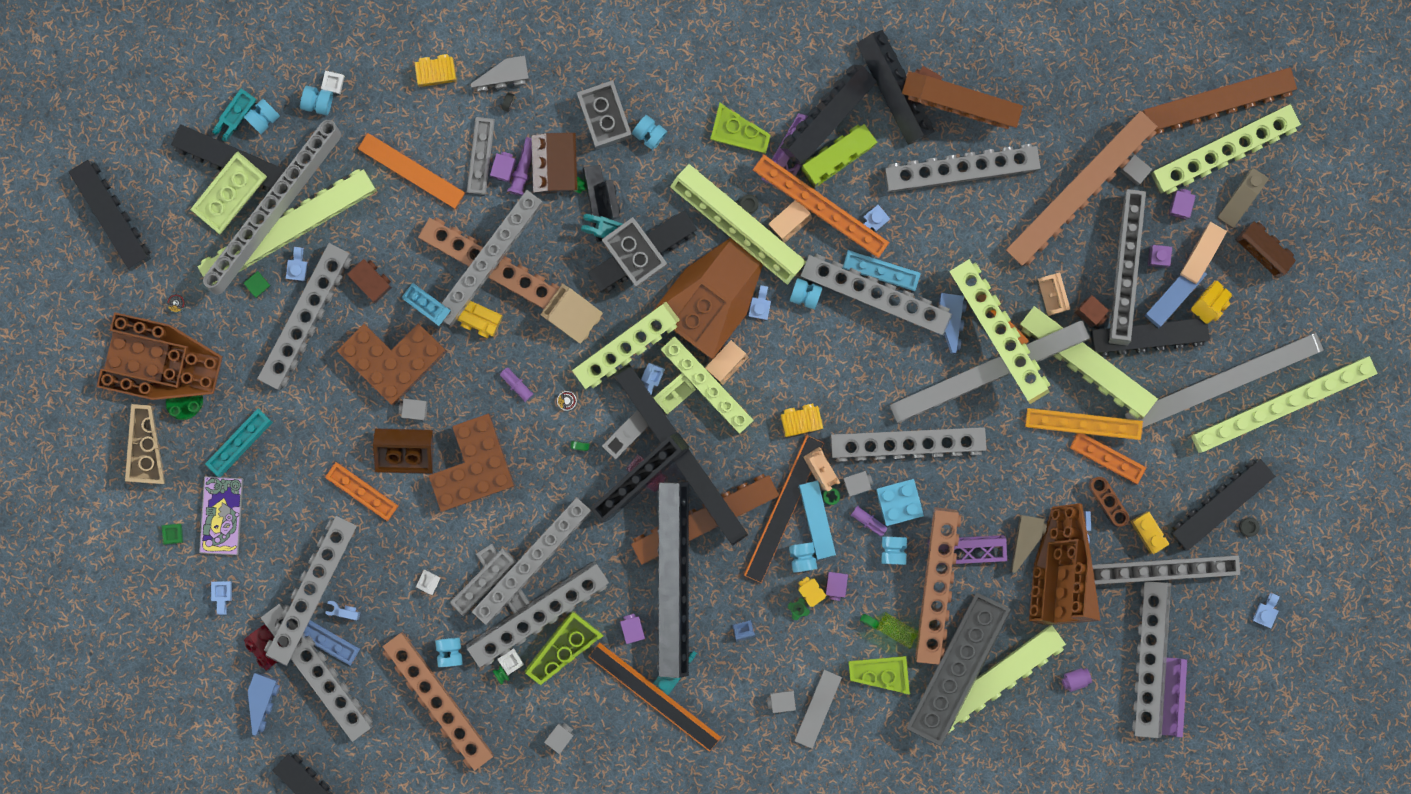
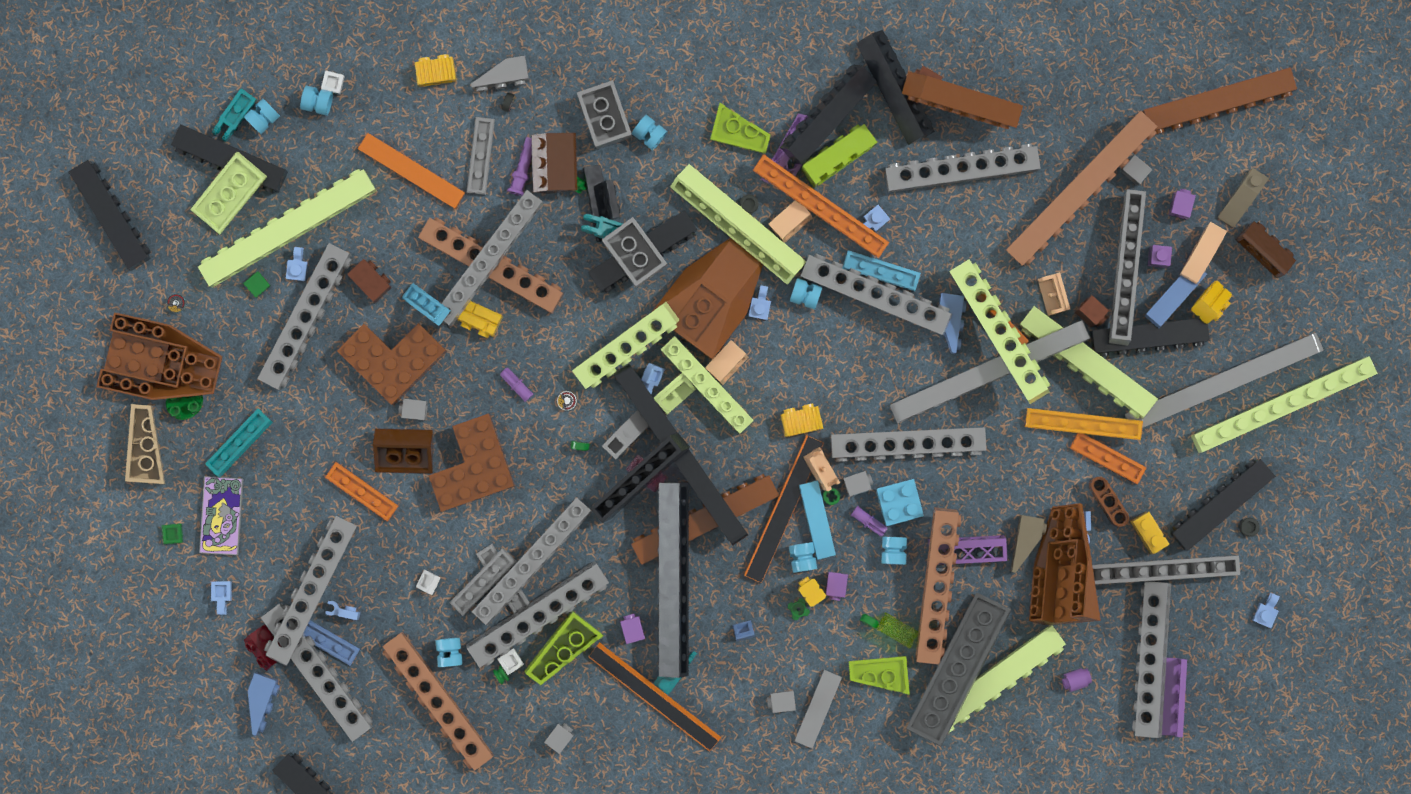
light grey beam [203,120,341,295] -> none
medium lavender brick [490,152,516,183] -> none
tan brick [540,284,603,344] -> none
yellowish green brick [1151,104,1301,195] -> none

